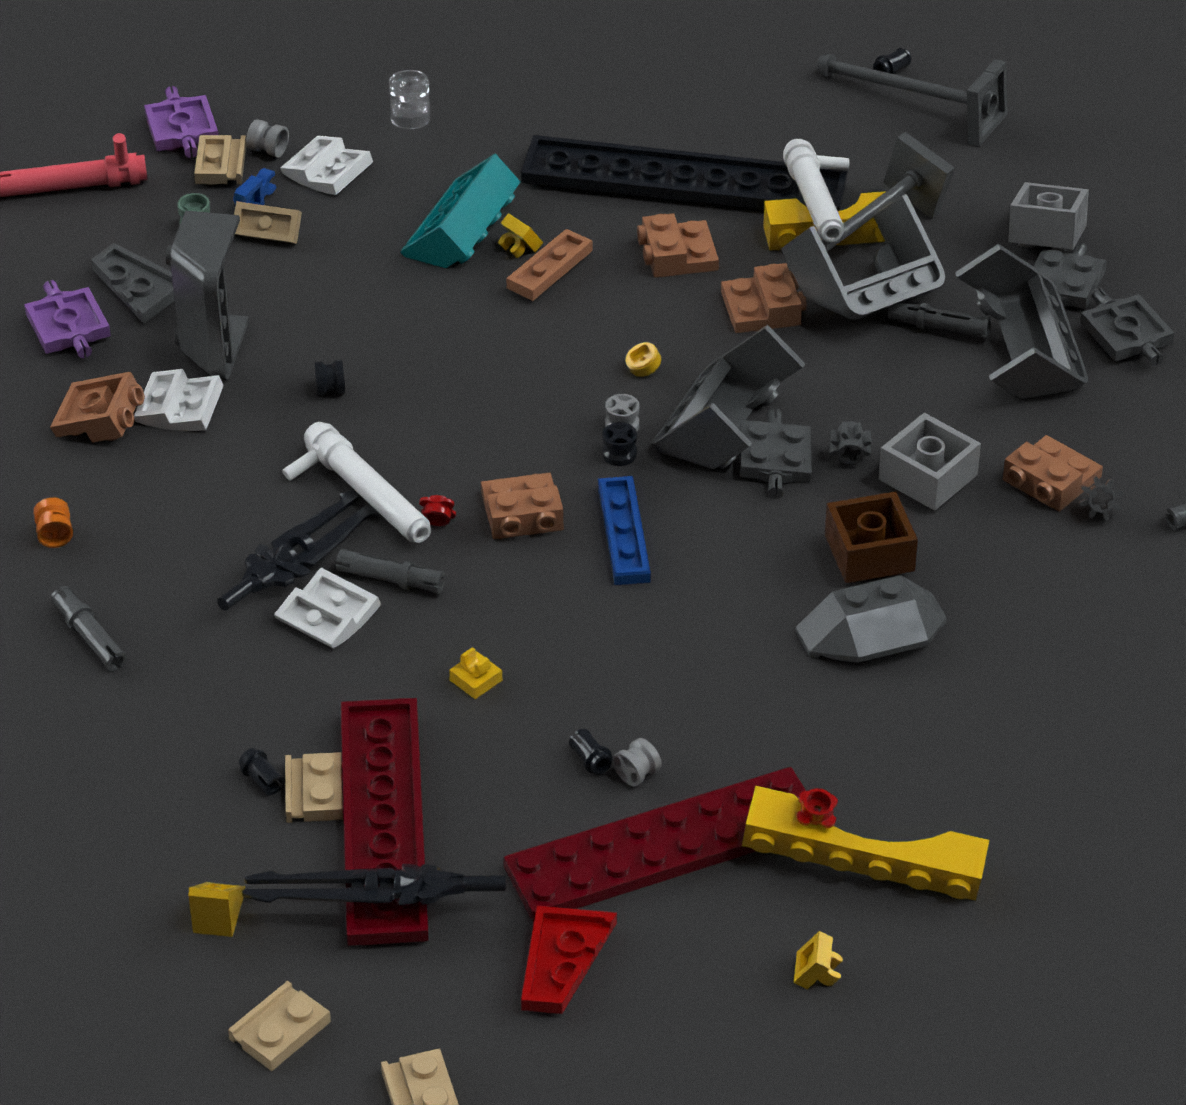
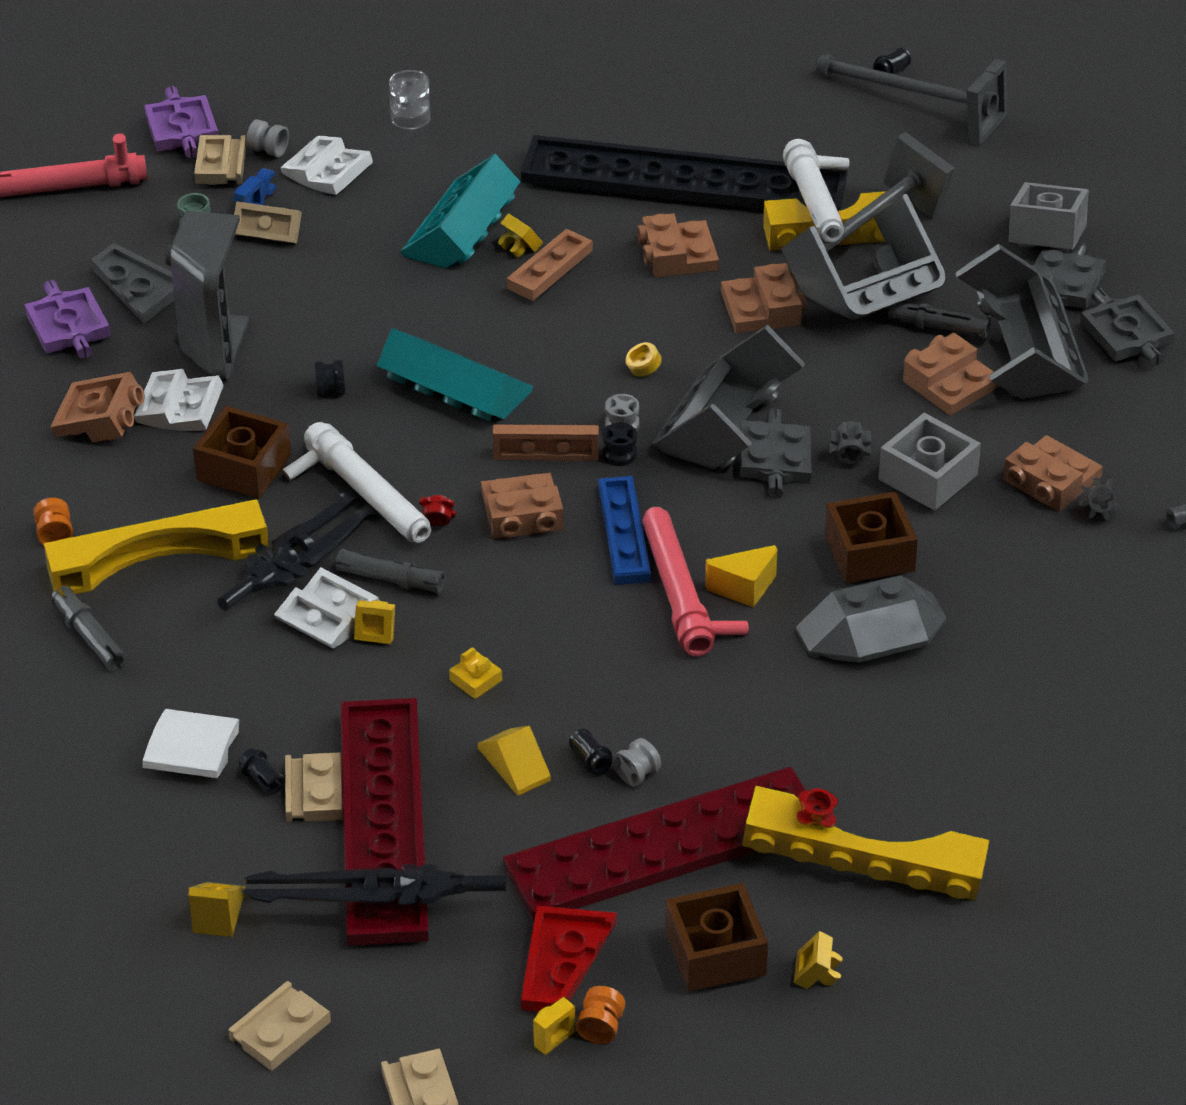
none -> yellow arch [44,499,269,597]
none -> white slope [142,709,239,778]
none -> reddish brown brick [193,406,291,499]
none -> yellow tile [354,600,395,644]
none -> teal slope [376,328,534,421]
none -> yellow slope [477,725,551,796]
none -> nougat plate [493,425,599,461]
none -> yellow plate [533,997,575,1055]
none -> orange wheel [576,986,626,1045]
none -> coral cylinder [642,507,749,657]
none -> reddish brown brick [665,883,768,992]
none -> yellow slope [705,545,778,608]
none -> nougat plate [903,333,1000,416]

